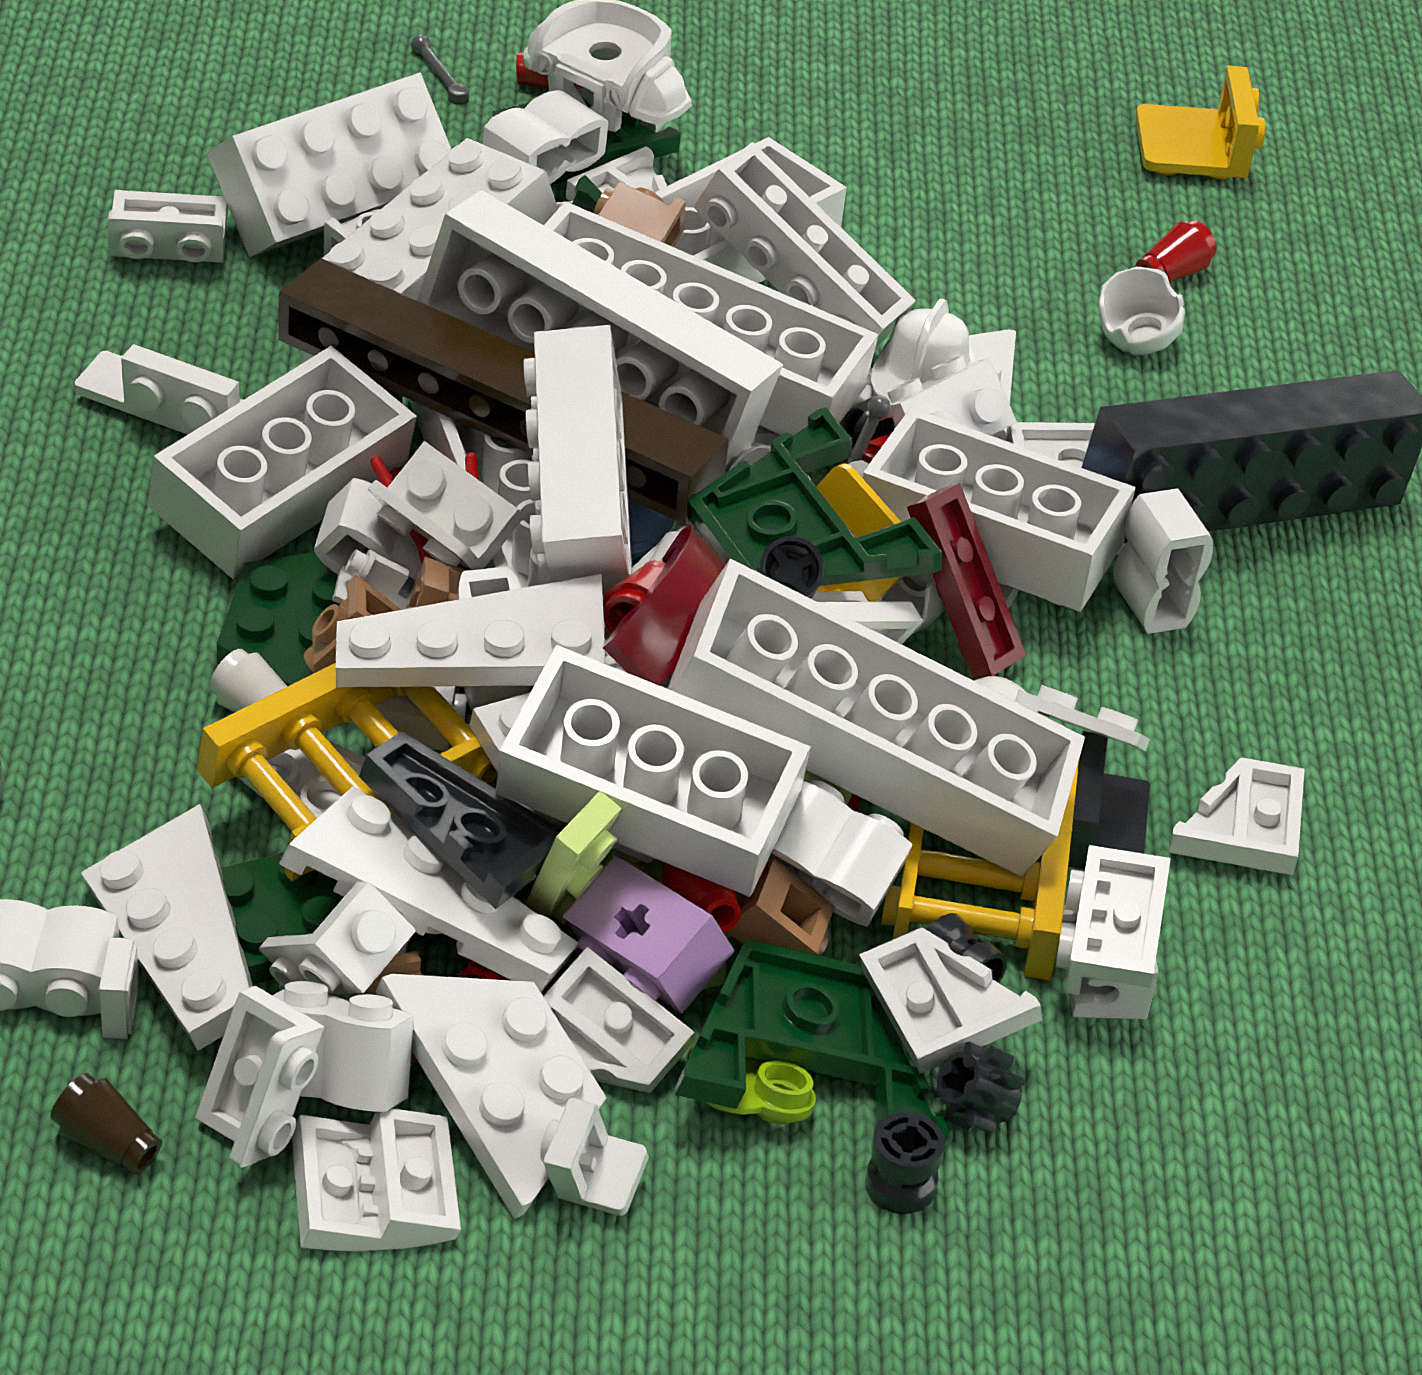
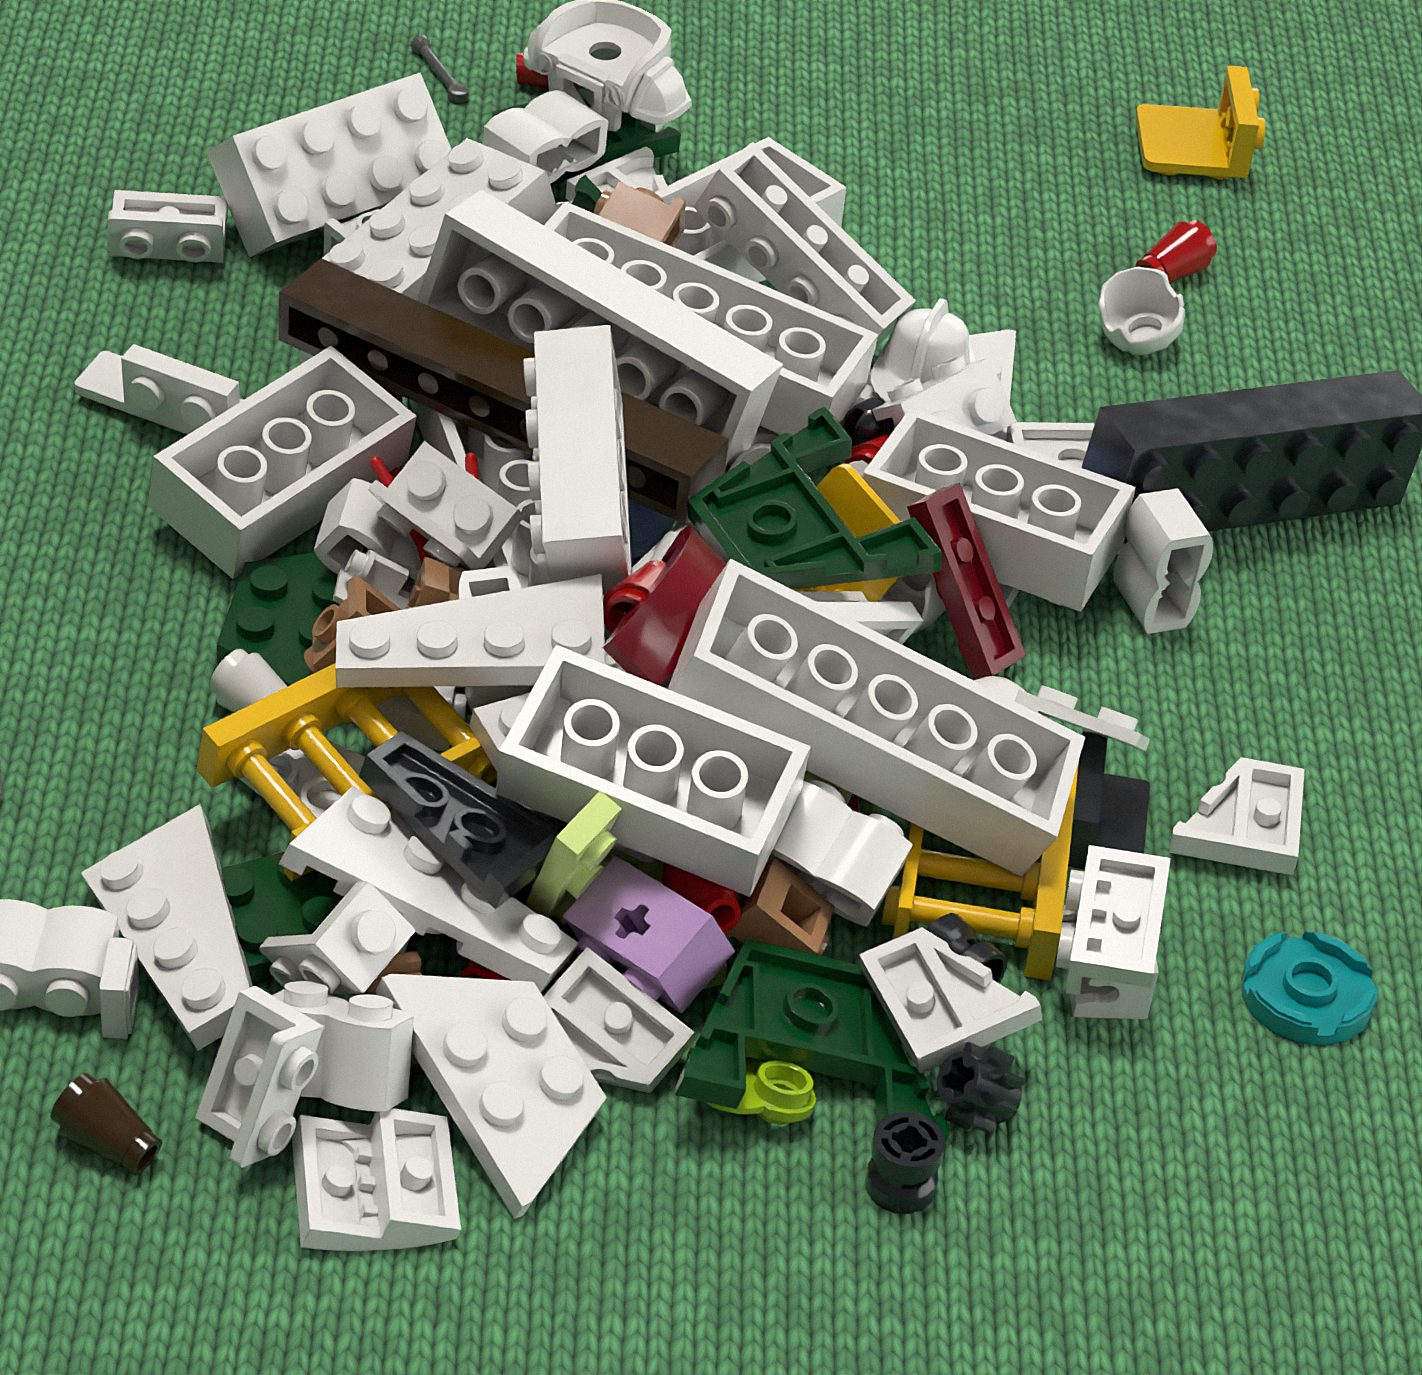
white bracket [540,1097,649,1216] -> none
black wheel [756,536,824,599] -> none
dark grey hinge [847,395,891,464] -> none
none -> teal tile [1241,931,1378,1045]

